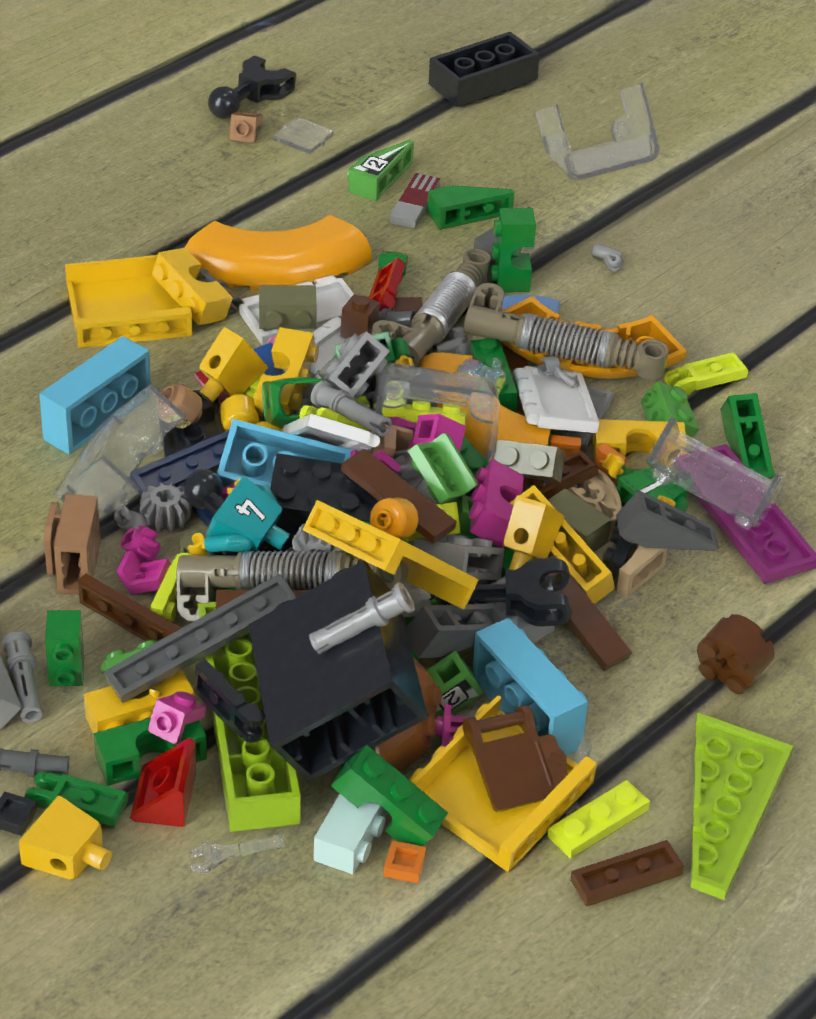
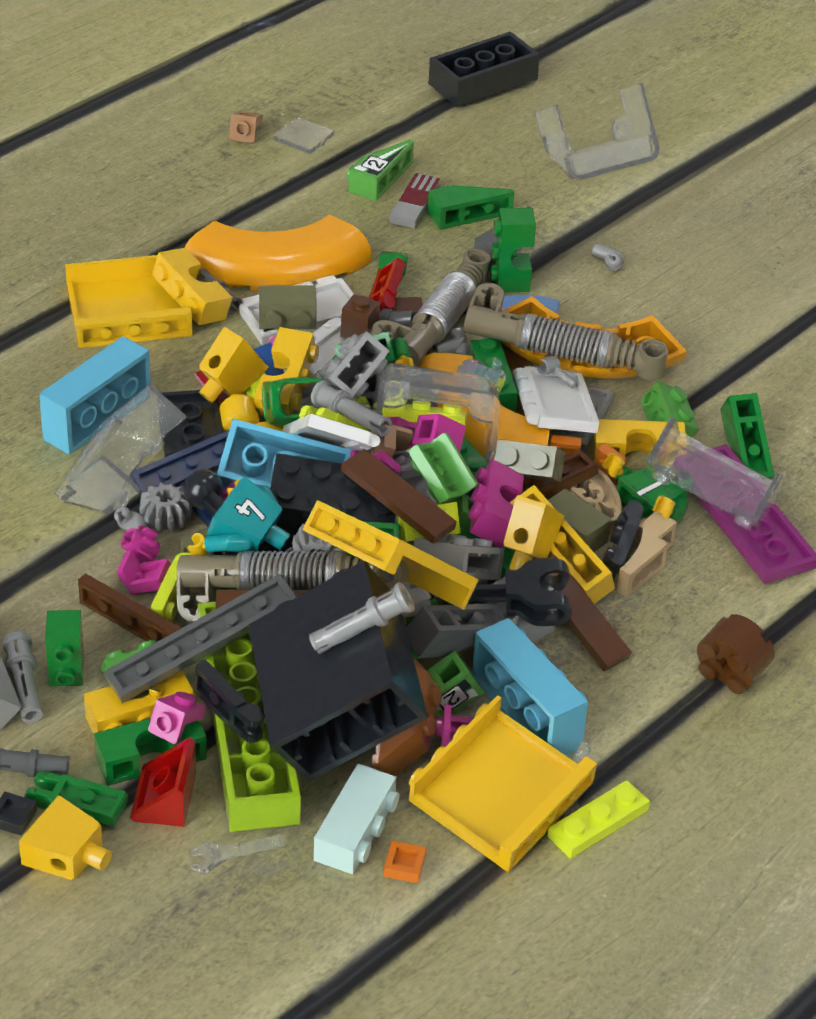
medium nougat brick [44,494,101,595] -> none
medium nougat head [157,384,203,428] -> none
black piece [208,56,296,119] -> none
green arch [331,745,448,846] -> none
light orange head [370,498,419,540] -> none
reddish brown piece [462,705,568,812] -> none
reddish brown plate [570,840,684,907] -> none
dark grey slope [616,490,719,551] -> none
neon yellow hinge [664,352,748,395] -> none
lime wing [690,712,793,900] -> none

